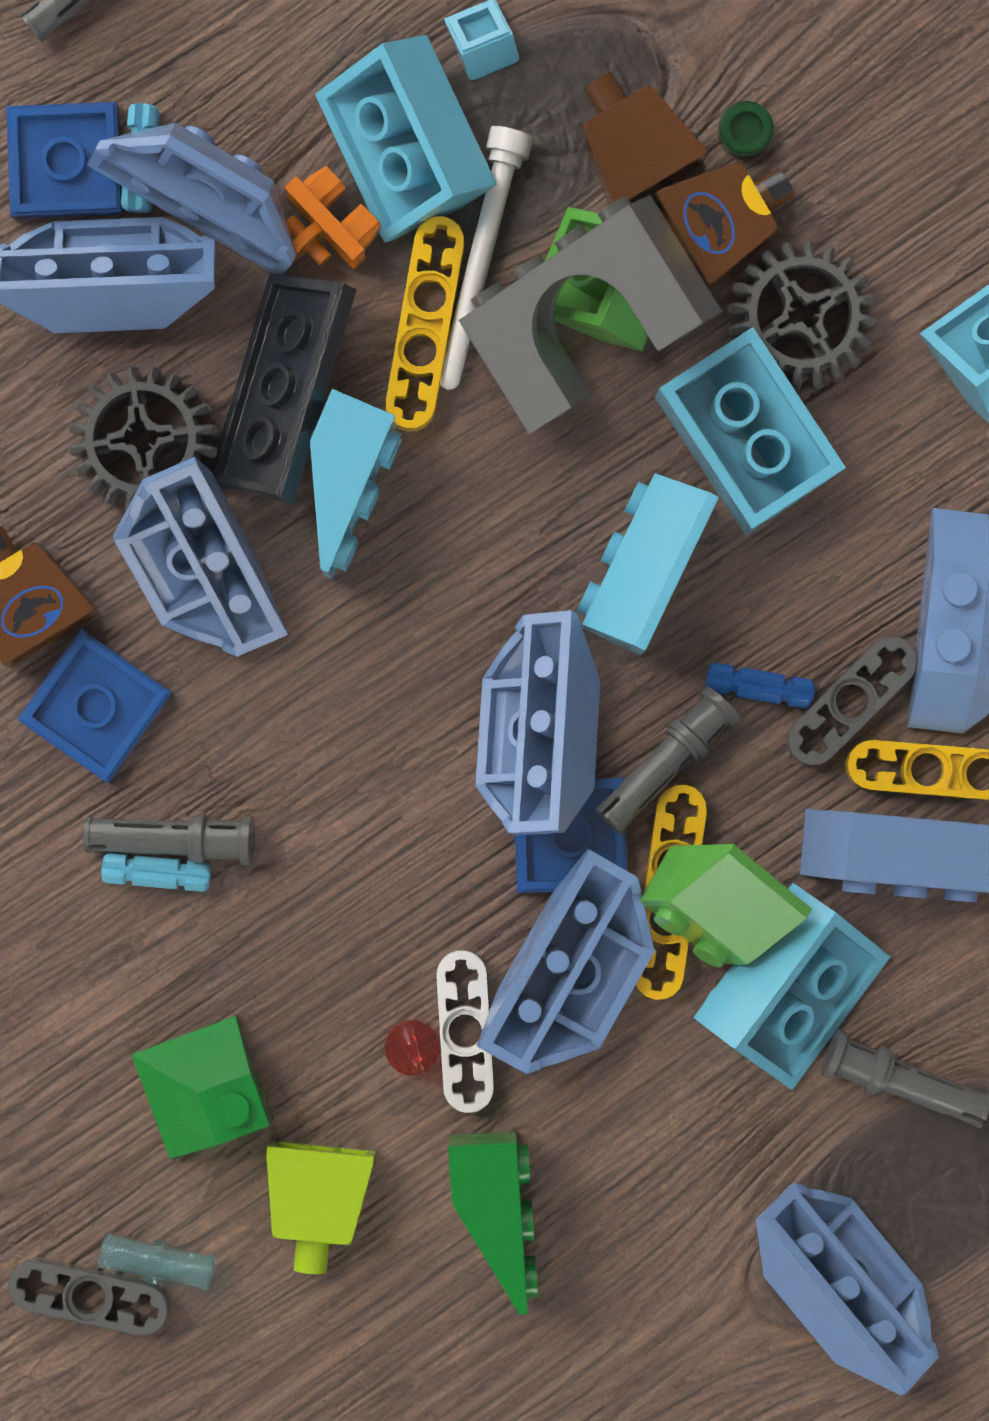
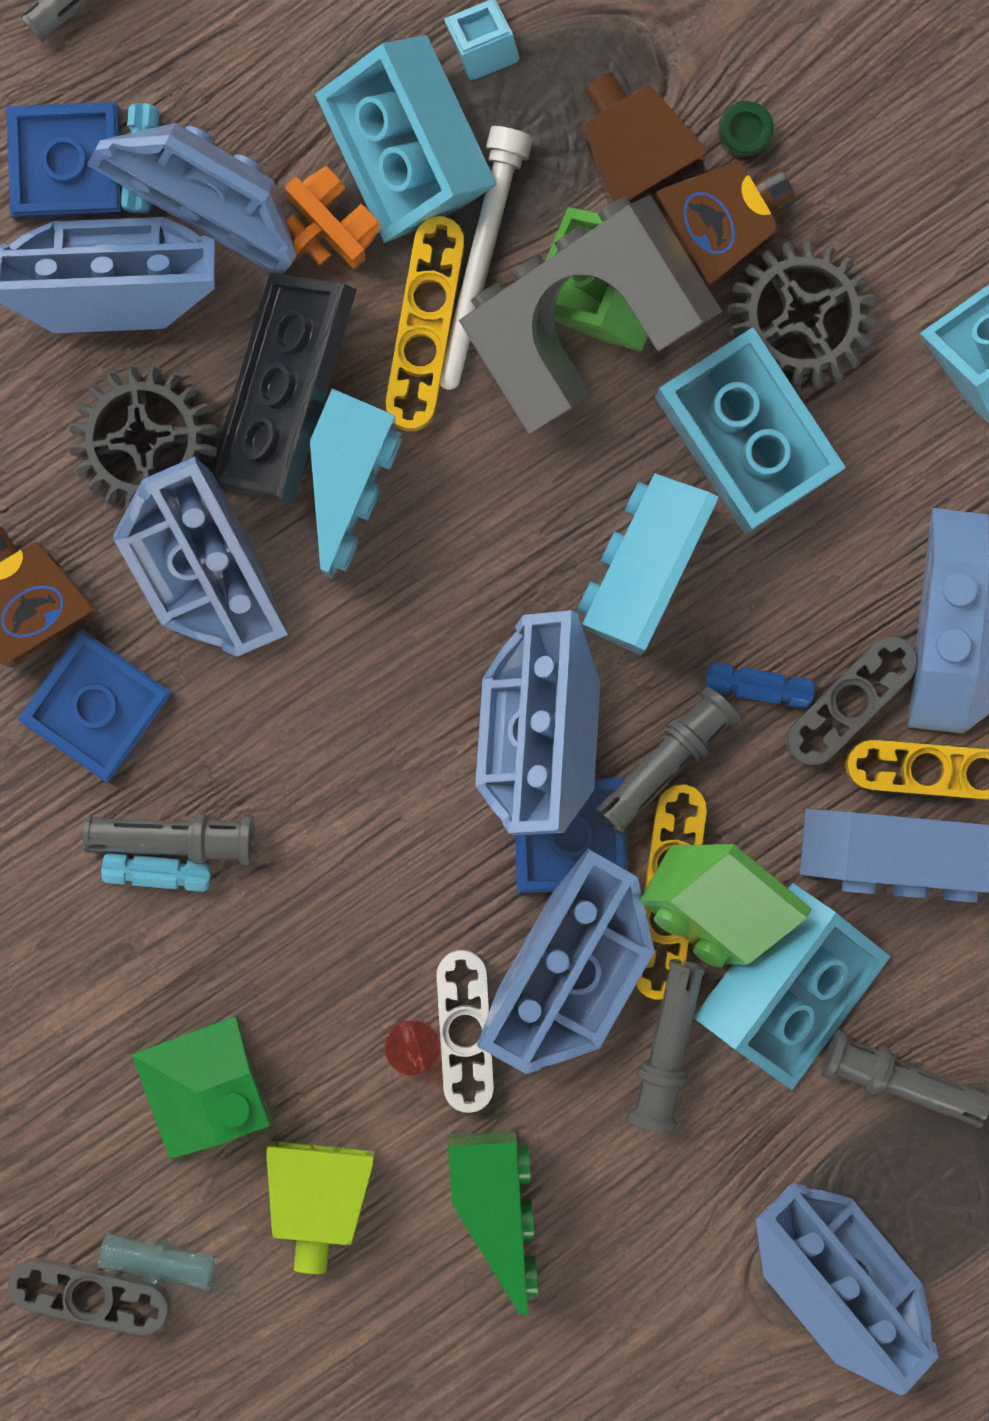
none -> dark grey pin [627,959,706,1133]

